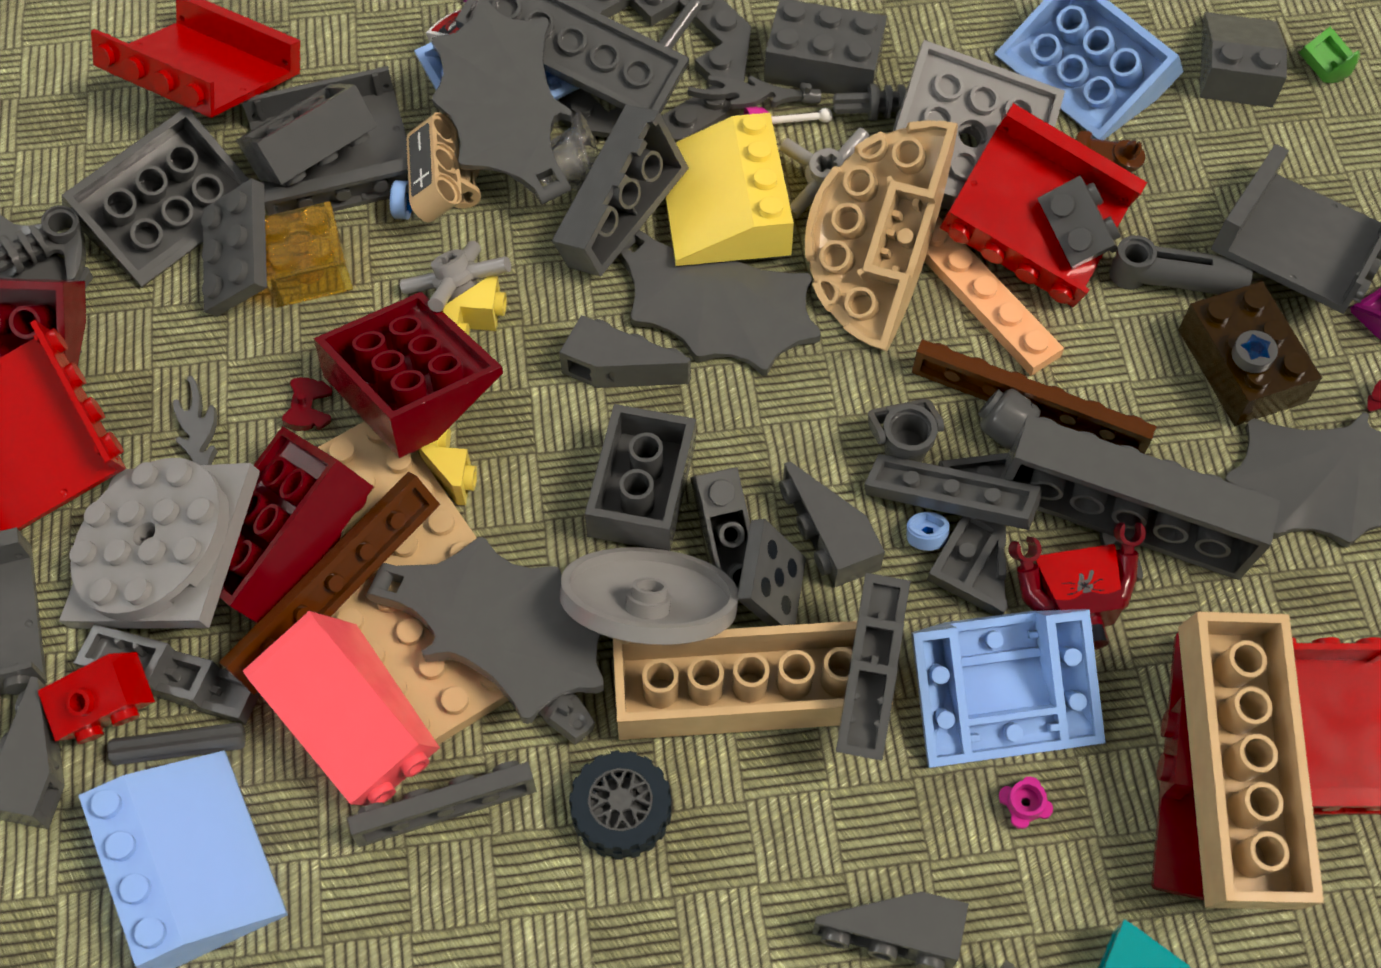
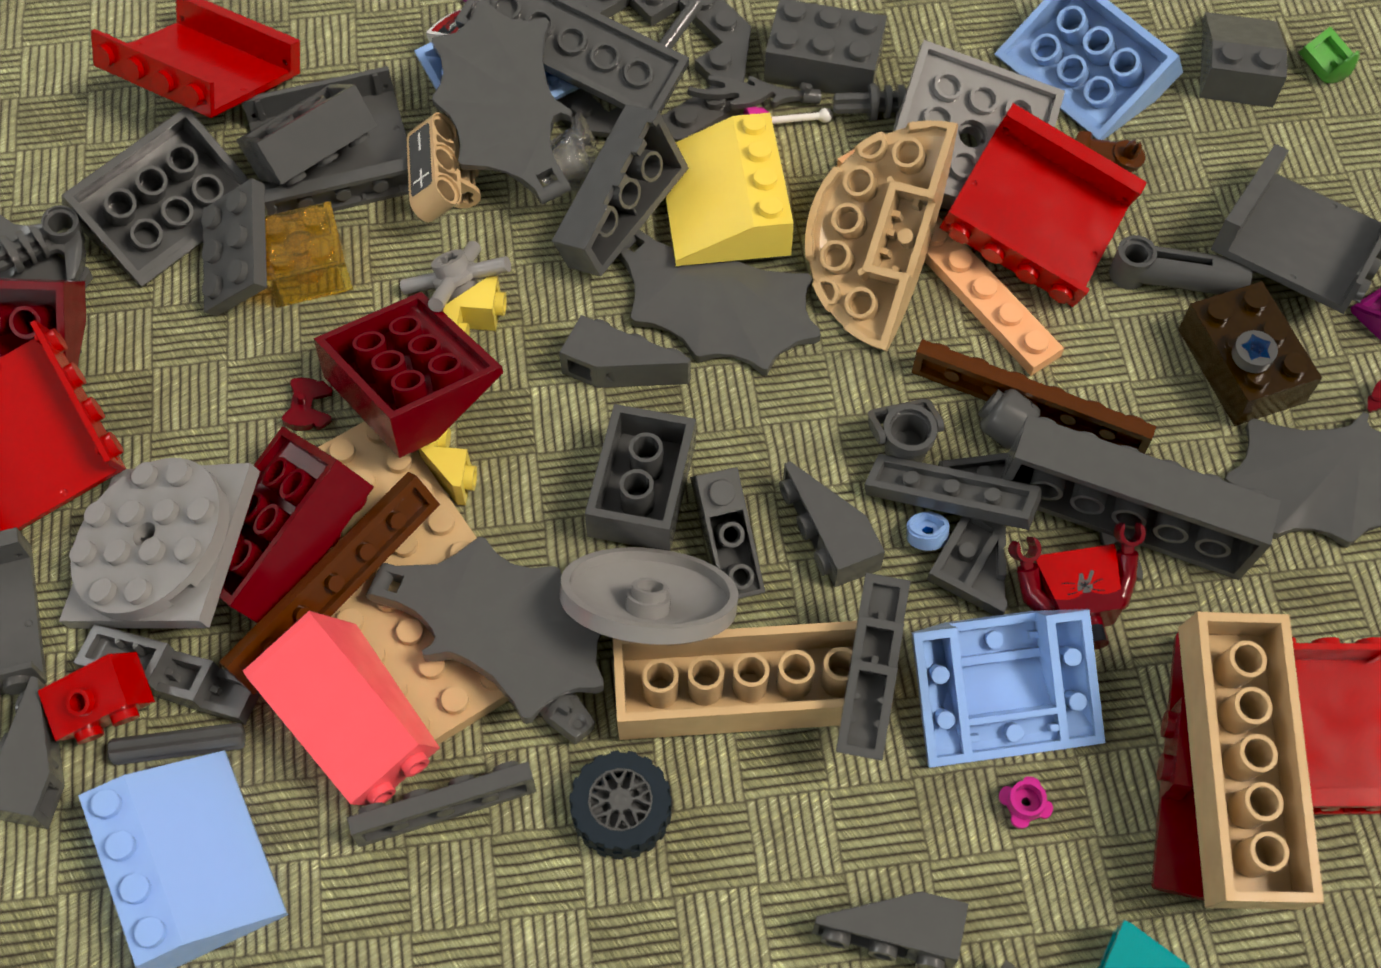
dark grey piece [173,376,218,465] -> none
light blue tile [390,180,413,220] -> none
dark grey tile [737,519,806,626] -> none
light grey bar [780,127,870,219] -> none
dark grey bracket [1037,176,1121,269] -> none

